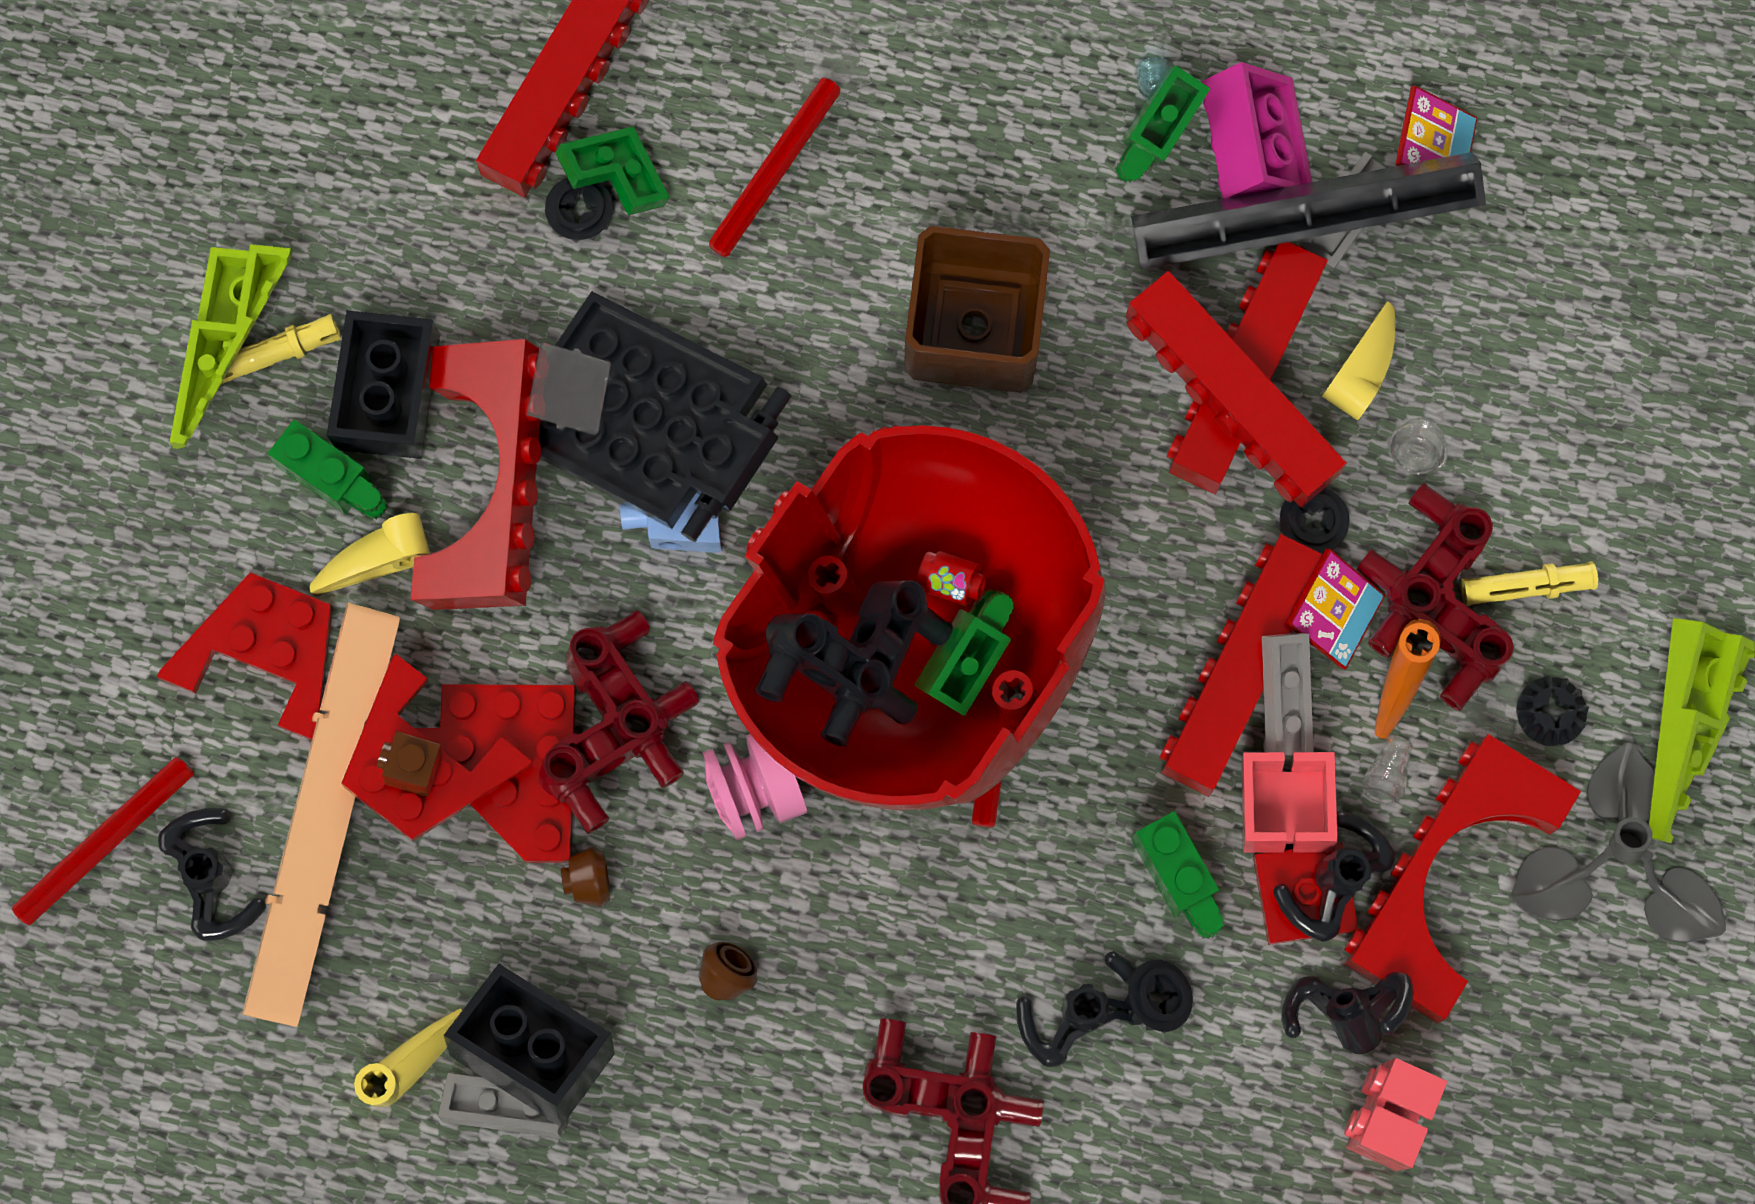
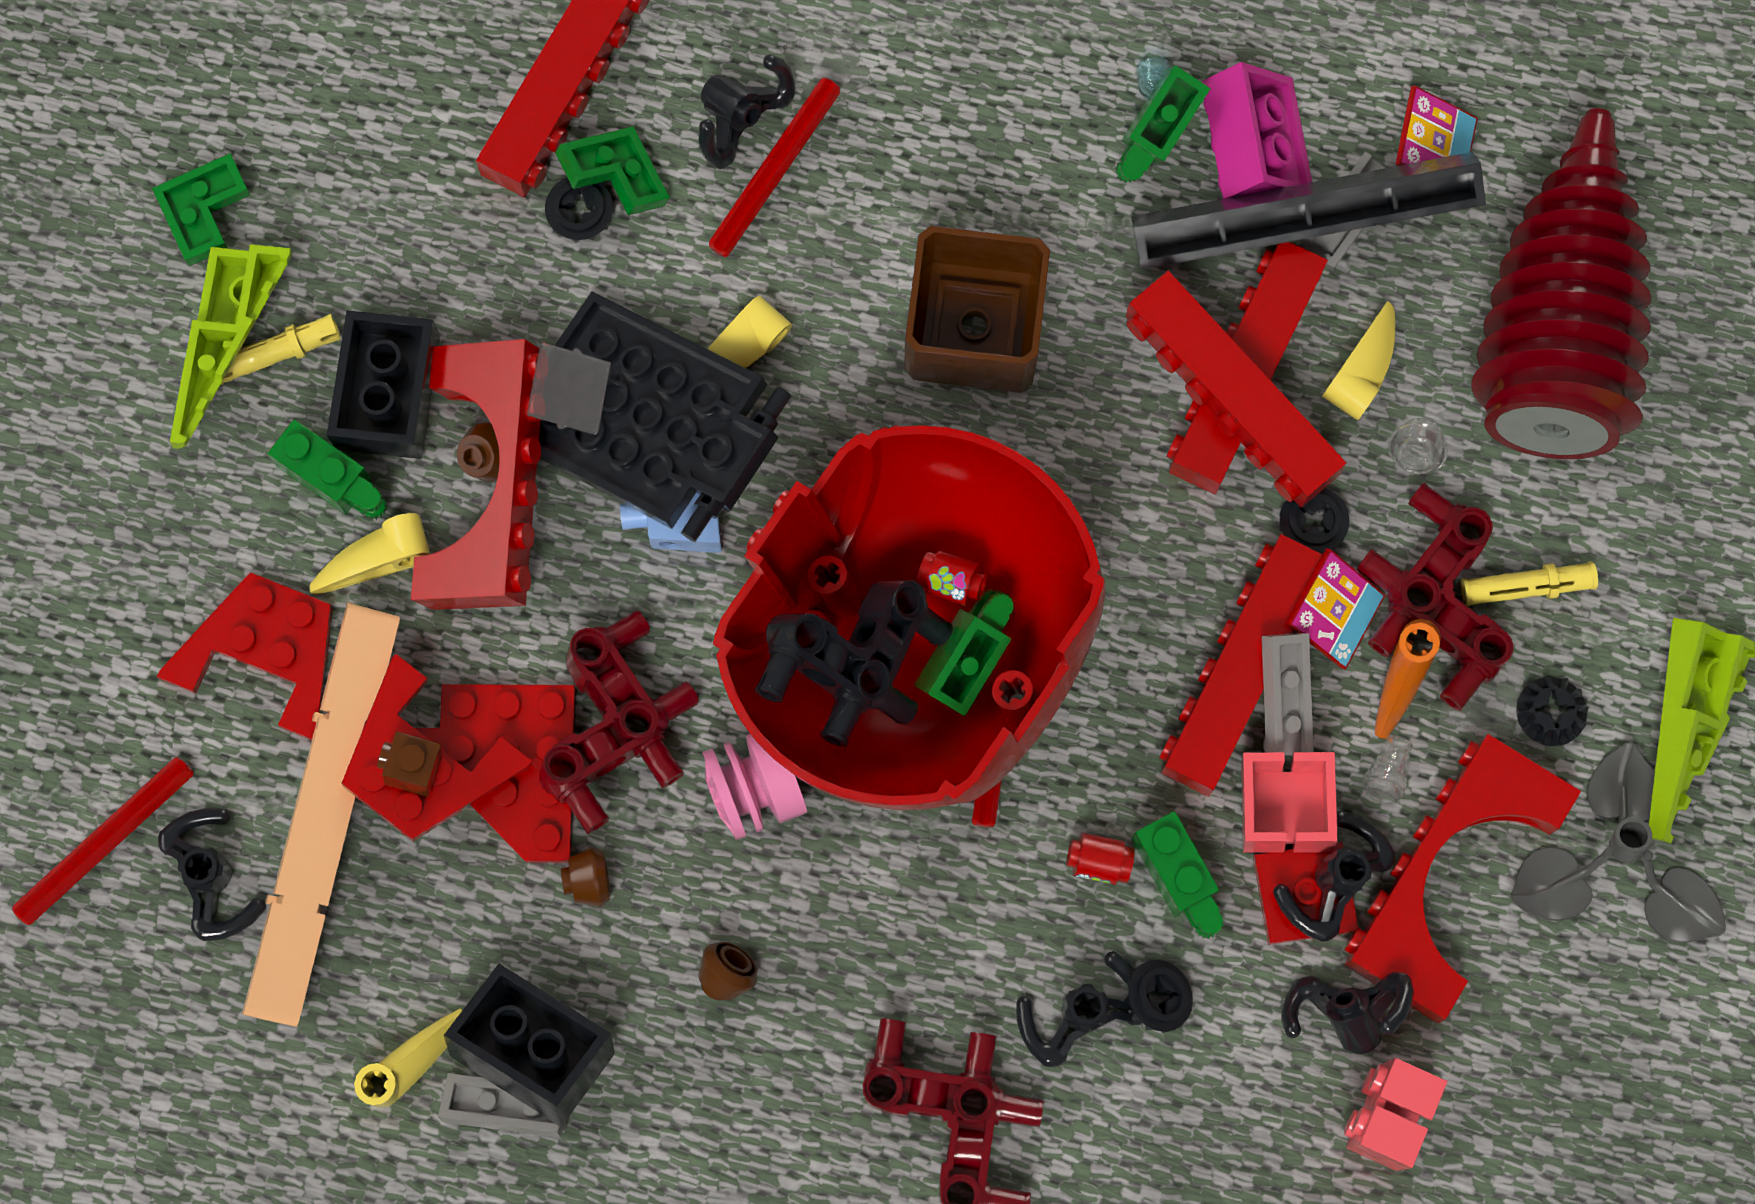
none -> green plate [152,153,250,266]
none -> reddish brown cone [457,423,499,482]
none -> black piece [698,54,795,169]
none -> light yellow piece [708,295,792,368]
none -> red brick [1066,832,1135,885]
none -> dark red cone [1471,108,1652,459]

